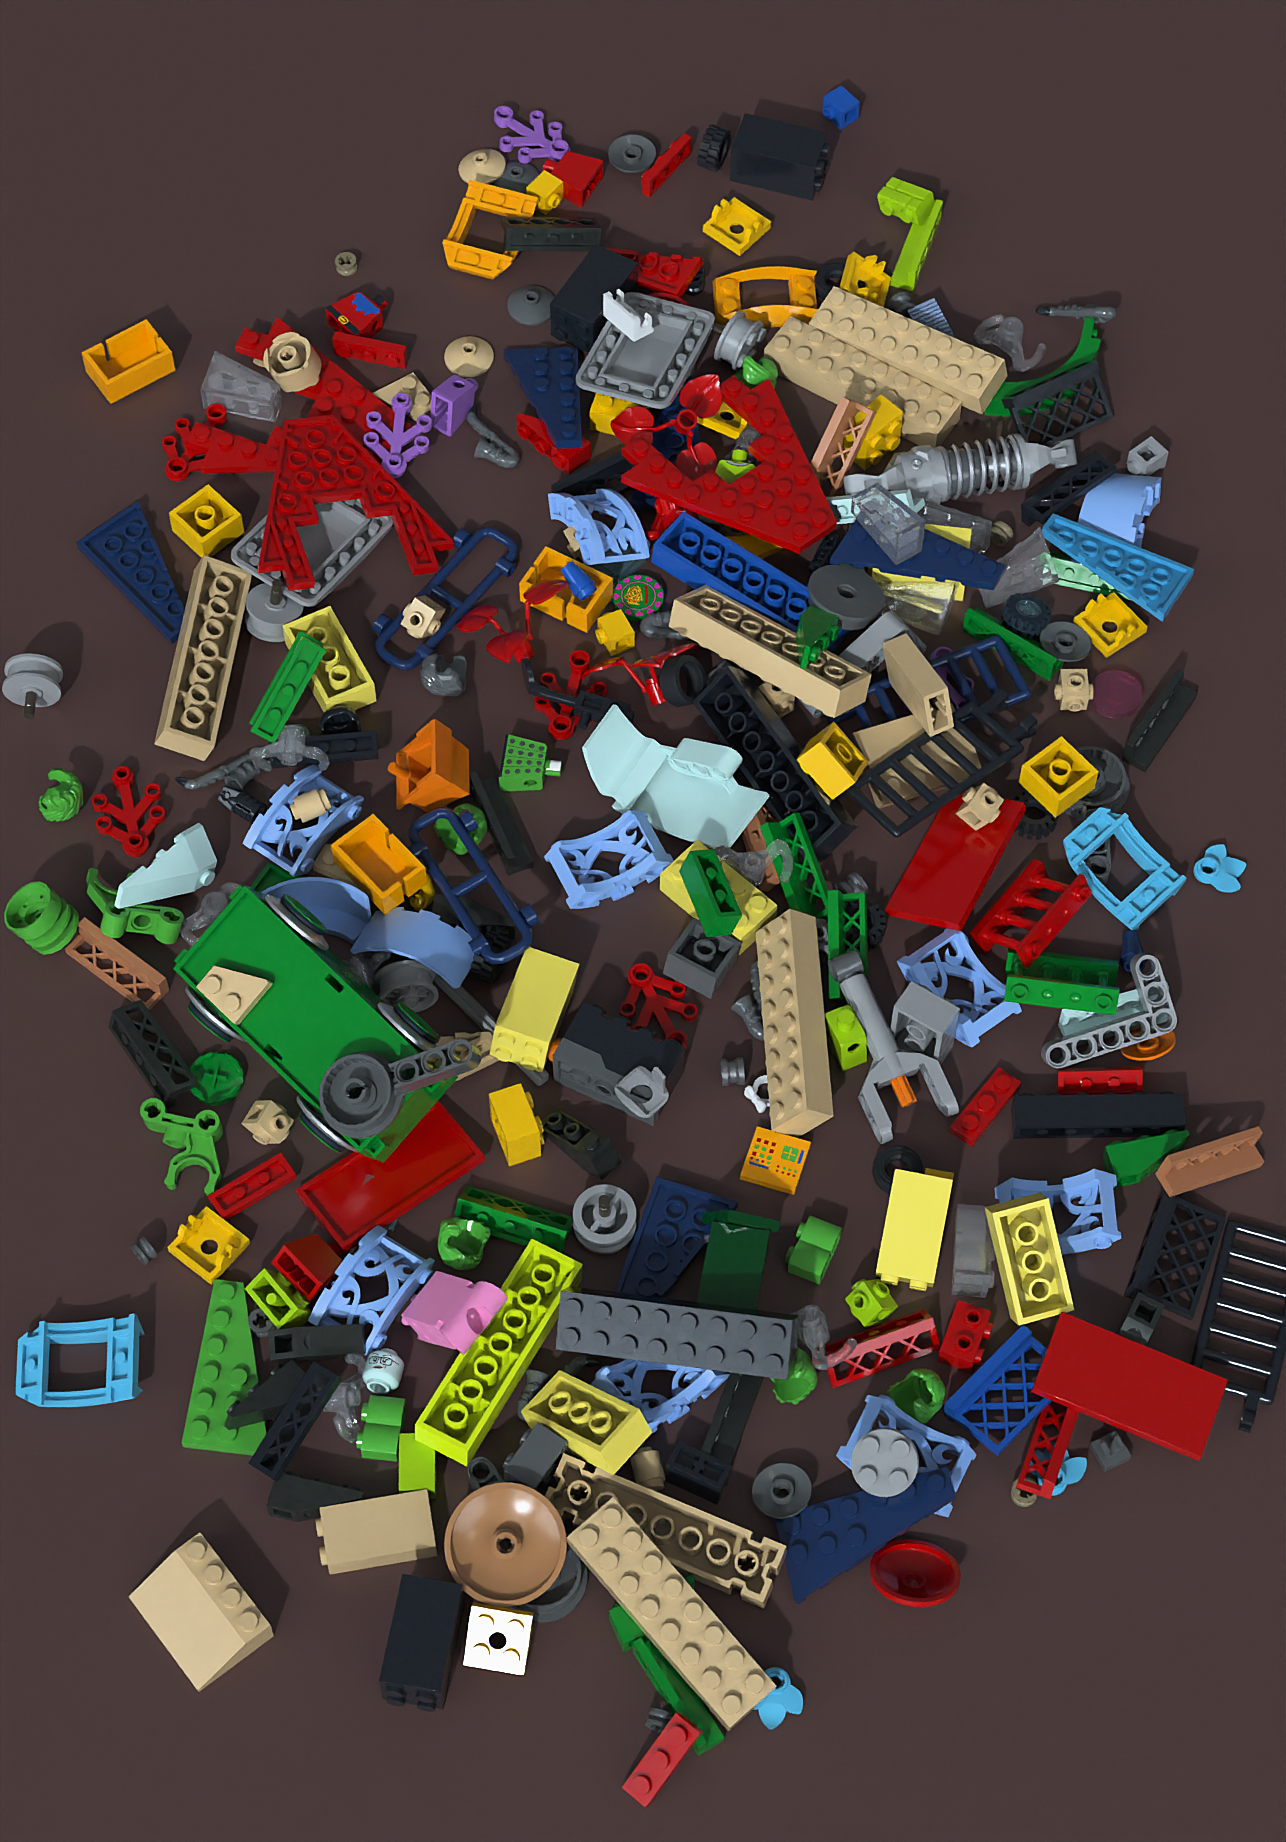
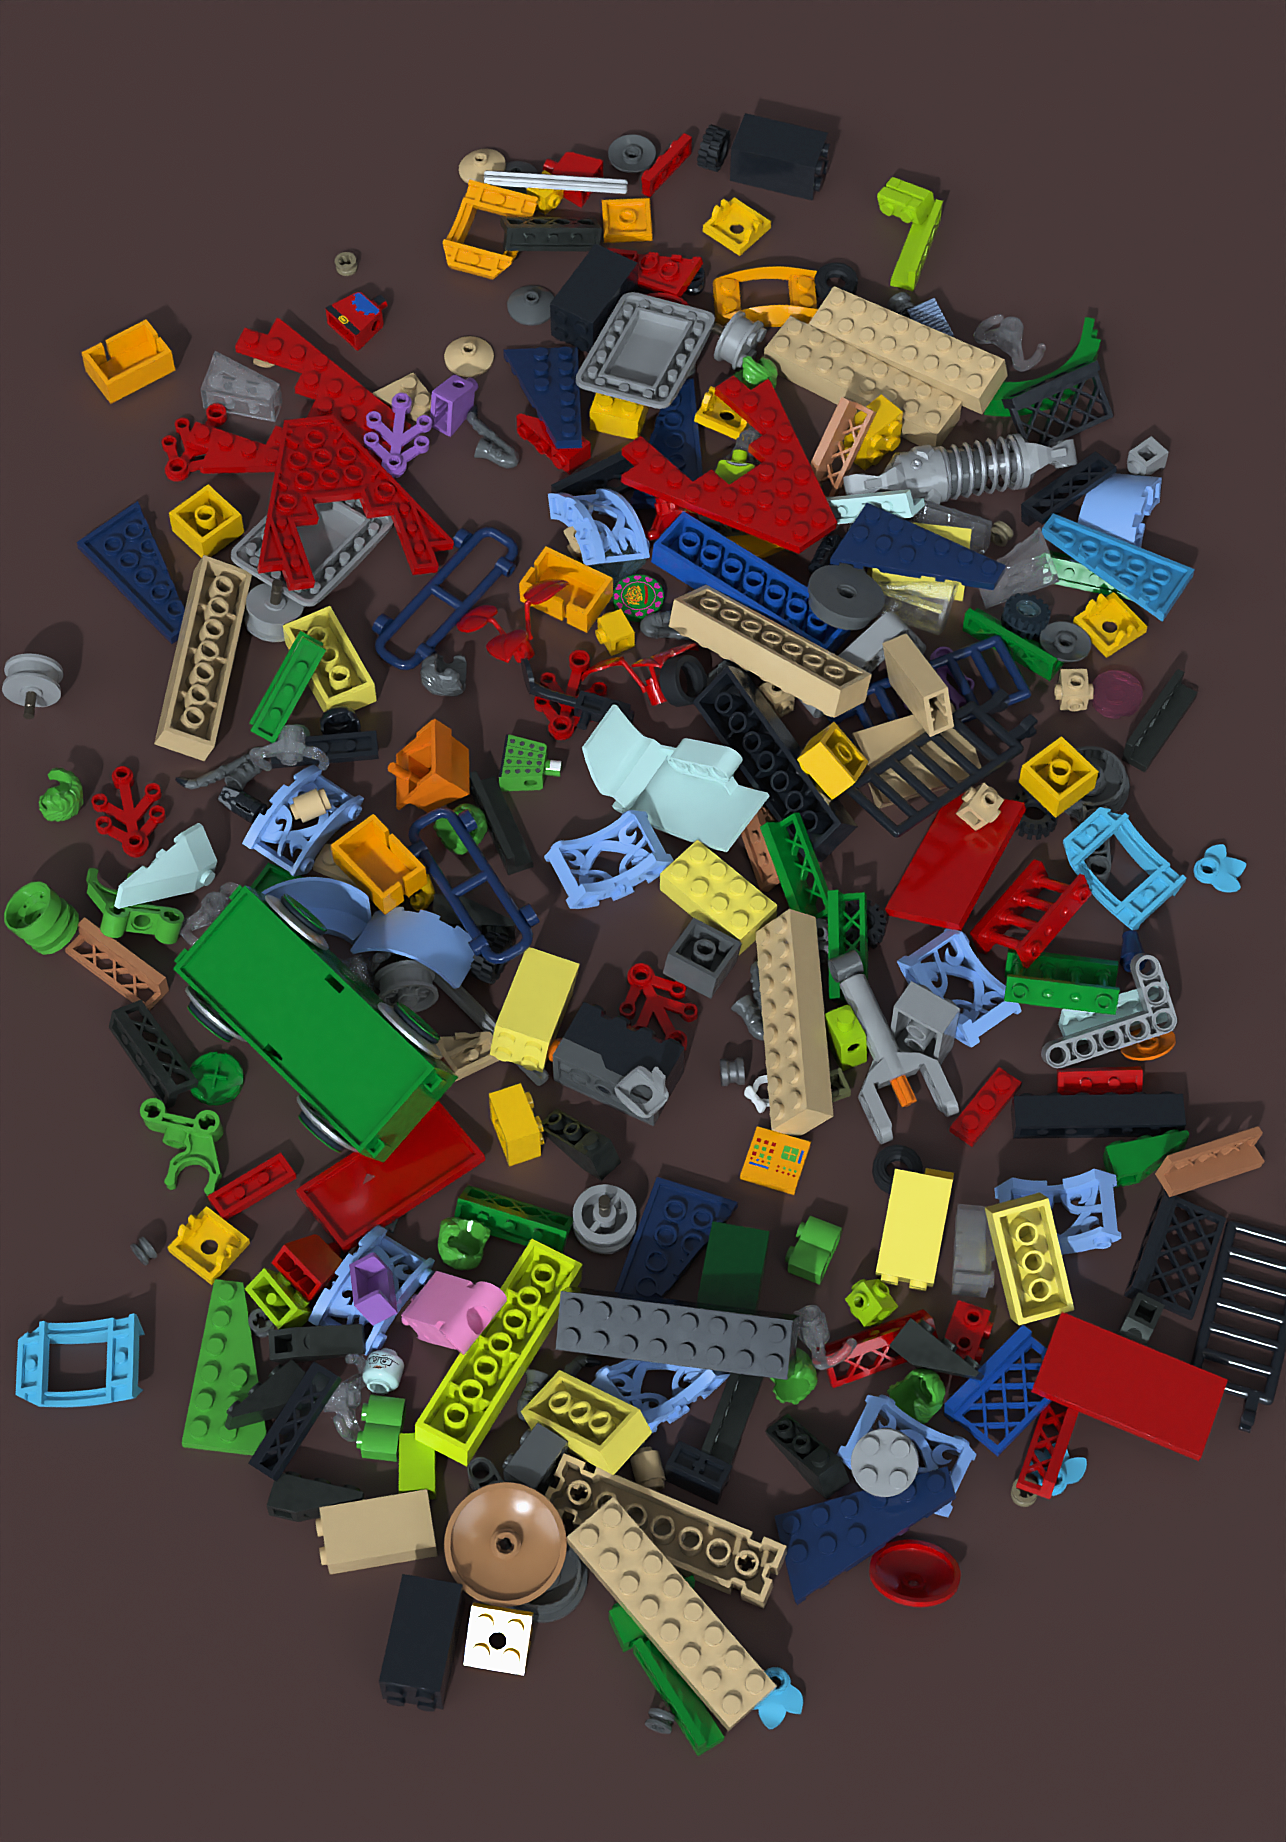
tan slope [129,1533,274,1692] -> none
tan wing [196,966,273,1025] -> none
tan brick [241,1100,294,1145] -> none
tan brick [263,332,321,392] -> none
dark grey beam [319,1039,482,1139] -> none
red plate [332,331,408,369] -> none
tan brick [401,595,446,638] -> none
medium lavender plant [494,106,571,163] -> none
blue cone [560,561,597,601] -> none
white hinge [603,289,654,342] -> none
red plant [610,374,722,481] -> none
red plate [622,1712,703,1808] -> none
green brick [679,849,742,937] -> none
dark green tile [701,1210,780,1233] -> none
clear piece [715,839,793,886] -> none
dark grey dish [752,1463,812,1519] -> none
green slope [795,605,840,670] -> none
blue brick [822,85,860,130] -> none
flat silver wheel [835,872,869,905] -> none
yellow piece [839,252,891,307] -> none
clear wedge [851,482,926,565] -> none
dark grey piece [1036,303,1117,324] -> none
dark grey tile [1089,1430,1131,1472] -> none
none -> medium lavender panel [349,1252,398,1326]
none -> axle [484,170,628,194]
none -> light orange tile [602,198,652,243]
none -> pearl dark grey slope [765,1414,850,1499]
none -> olive piece [830,1068,851,1102]
none -> pearl dark grey slope [889,1318,984,1381]

